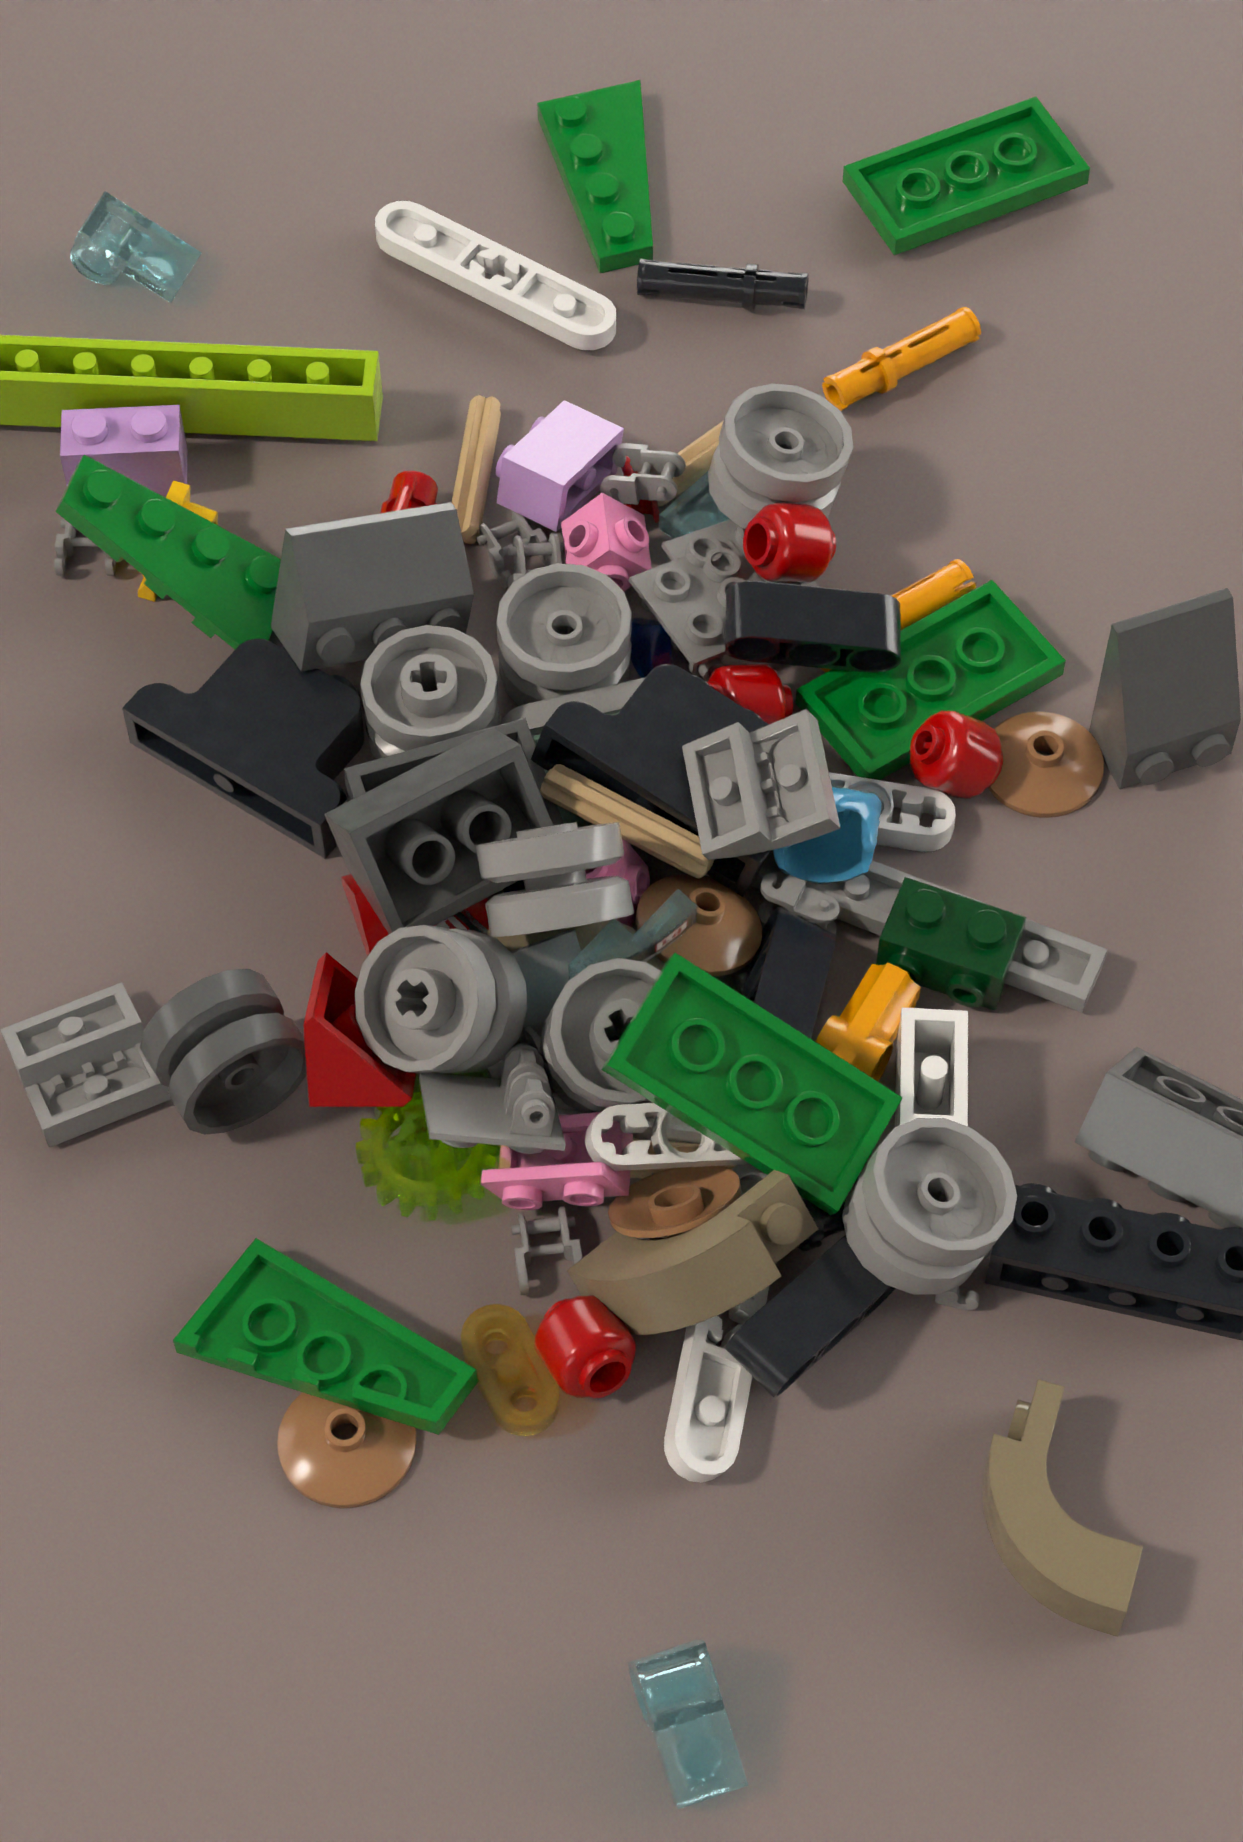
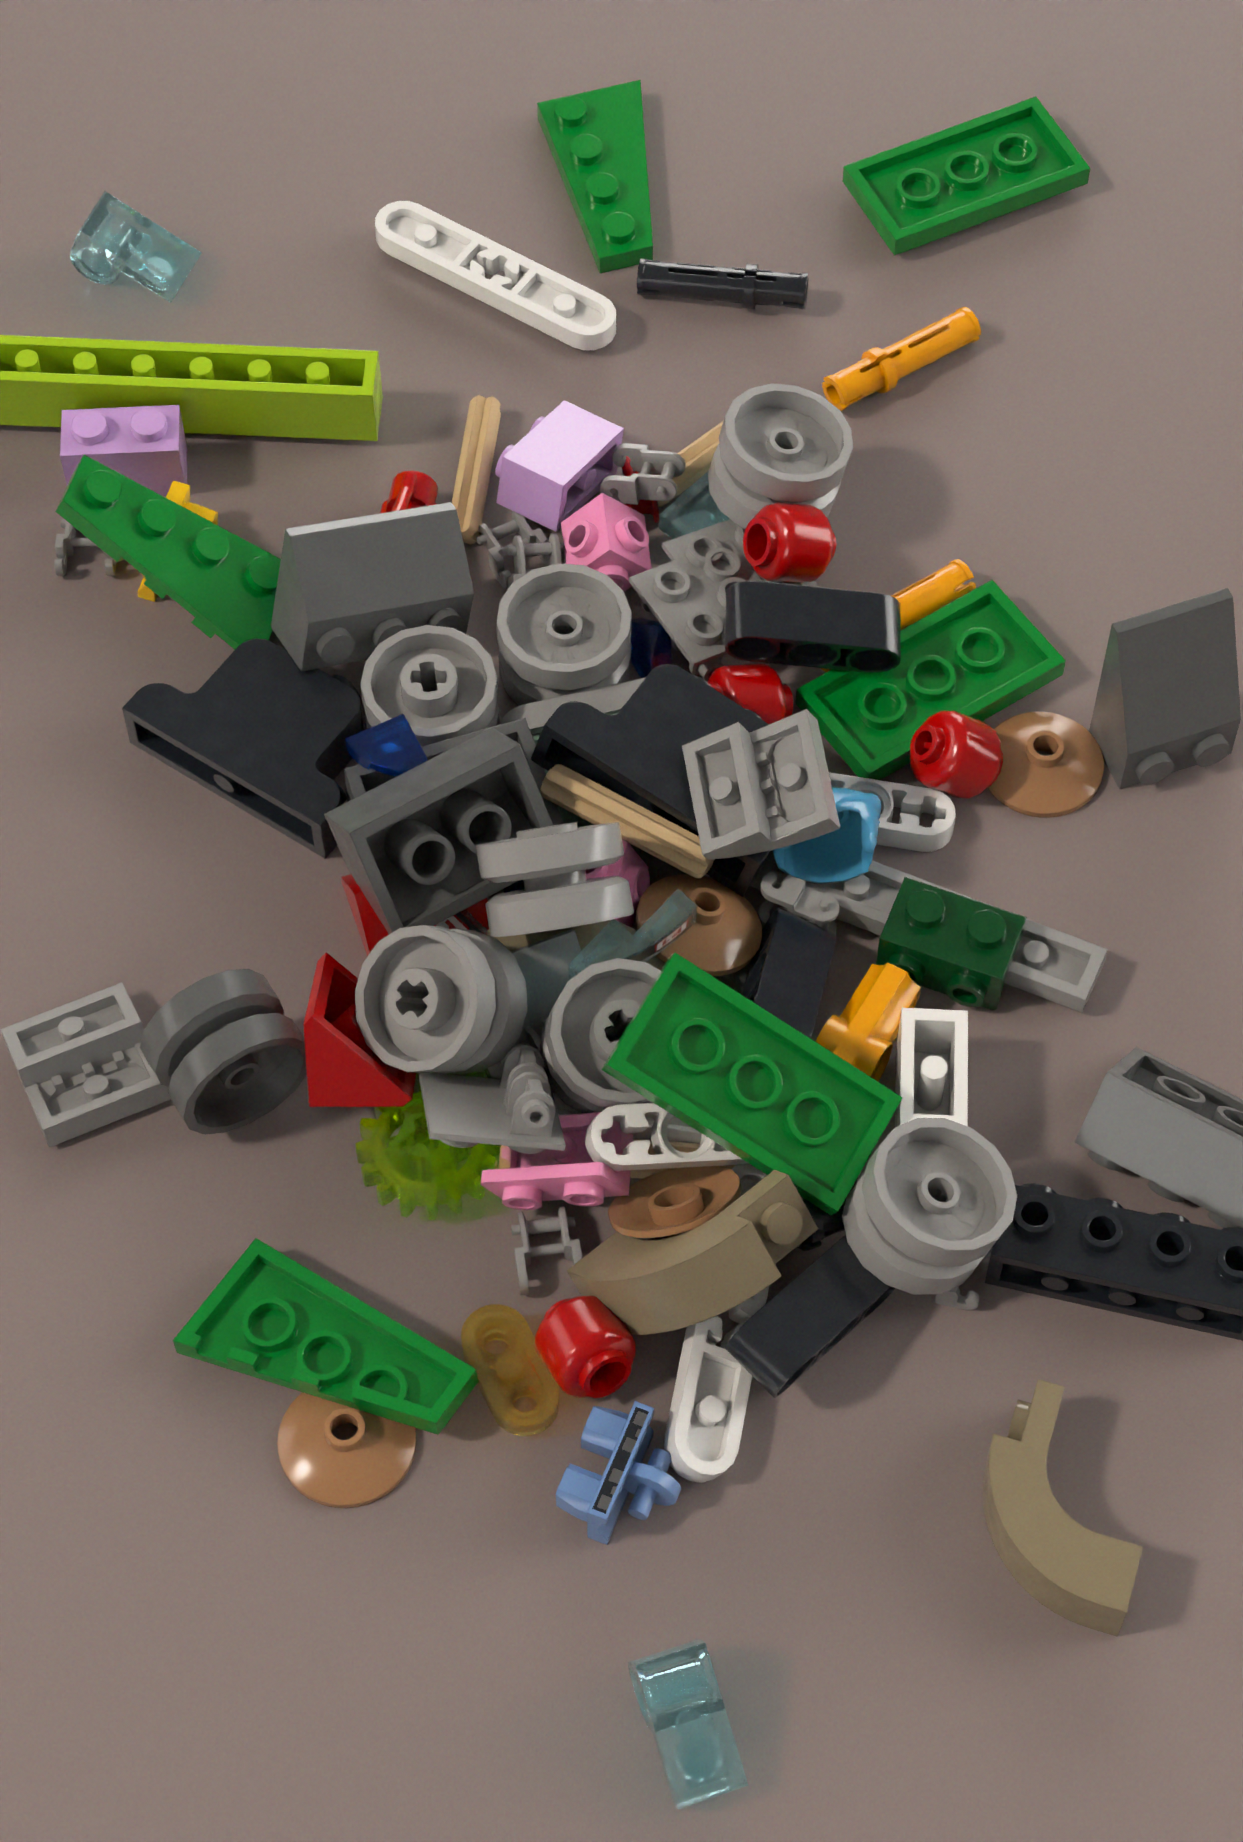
none -> clear blue tile [346,714,428,776]
none -> medium blue hips [556,1401,681,1545]

